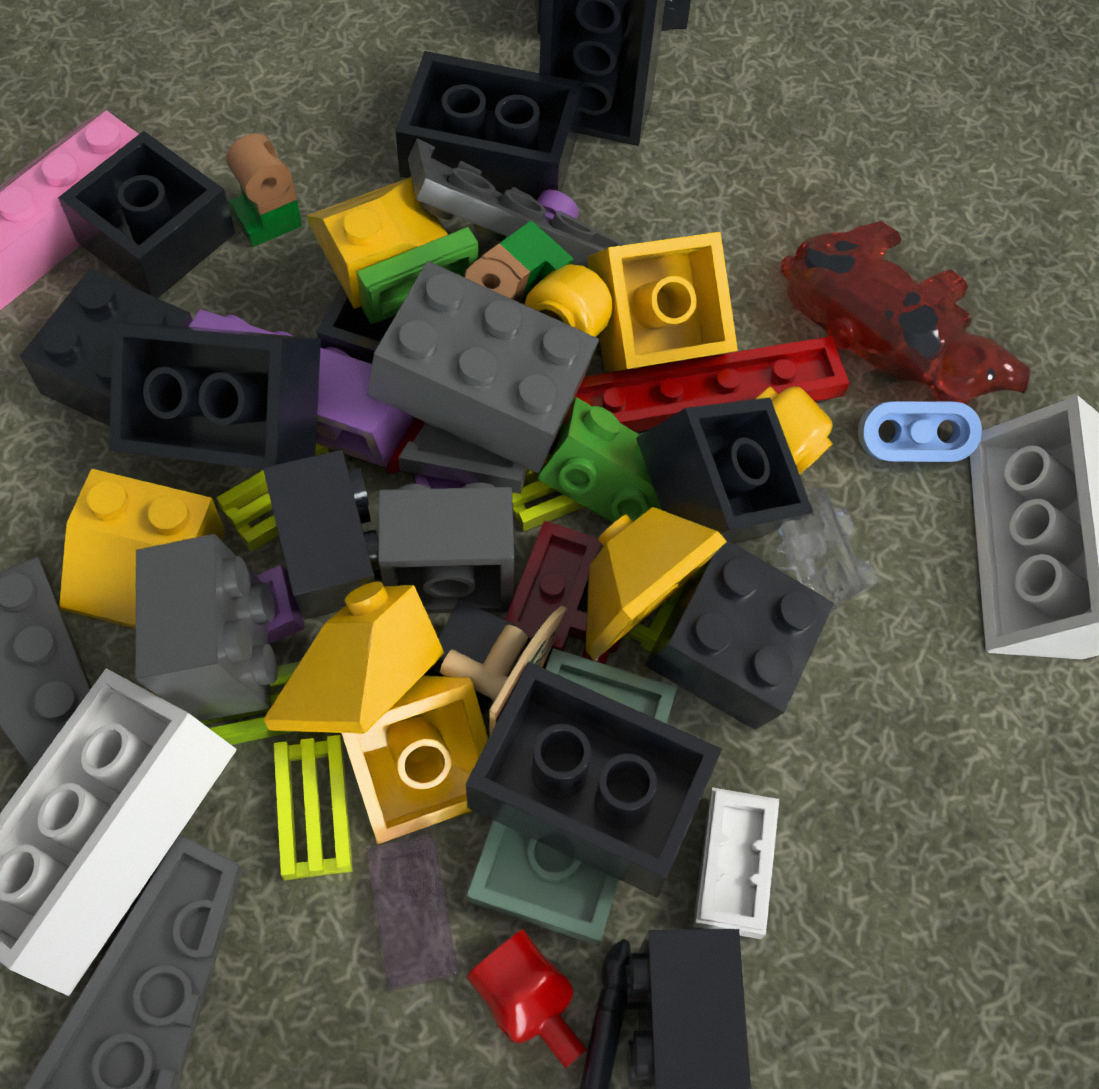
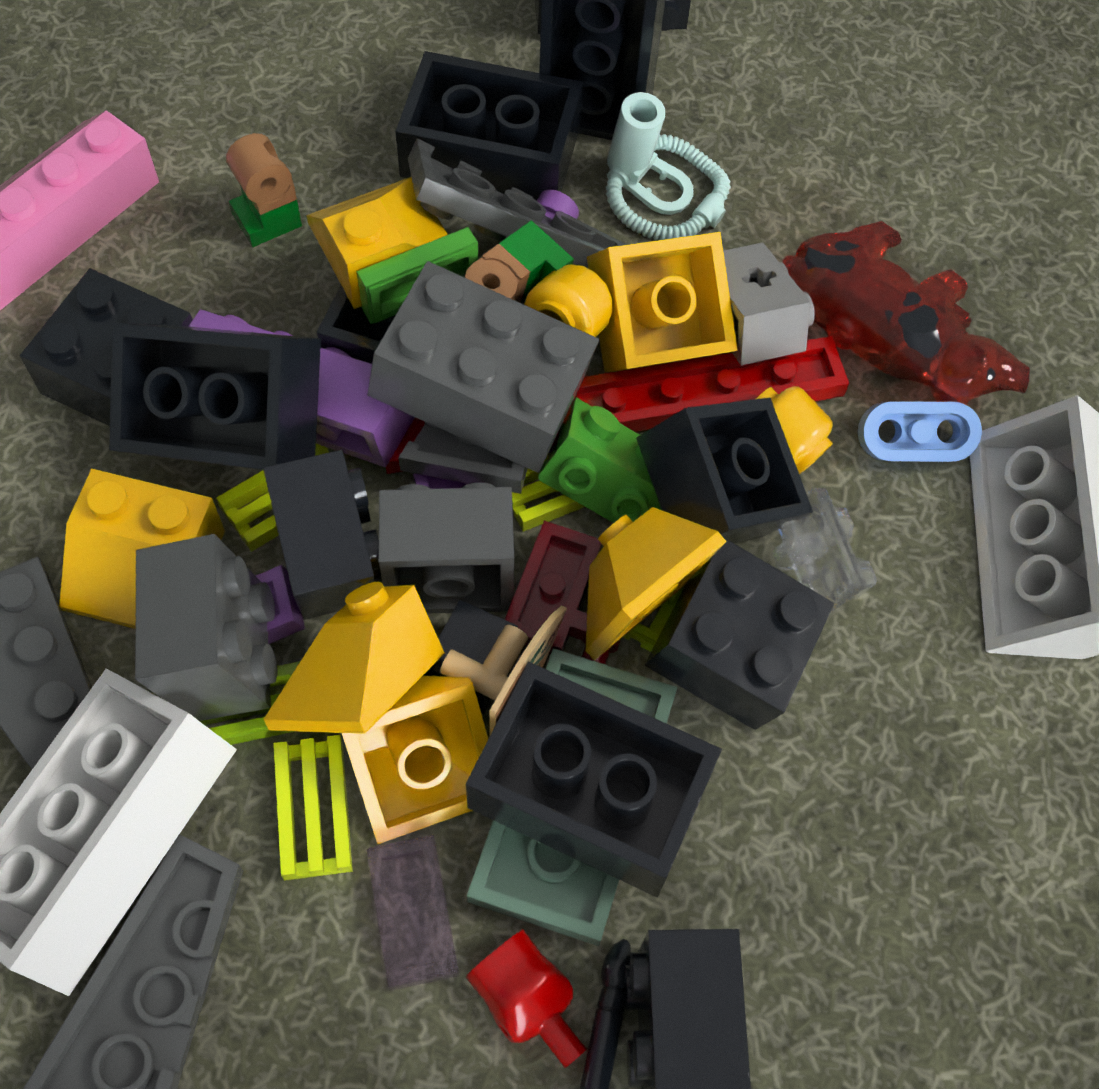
black brick [58,131,235,298] -> none
white plate [693,787,779,939] -> none
none -> light aqua piece [606,92,731,241]
none -> light grey brick [723,242,815,366]

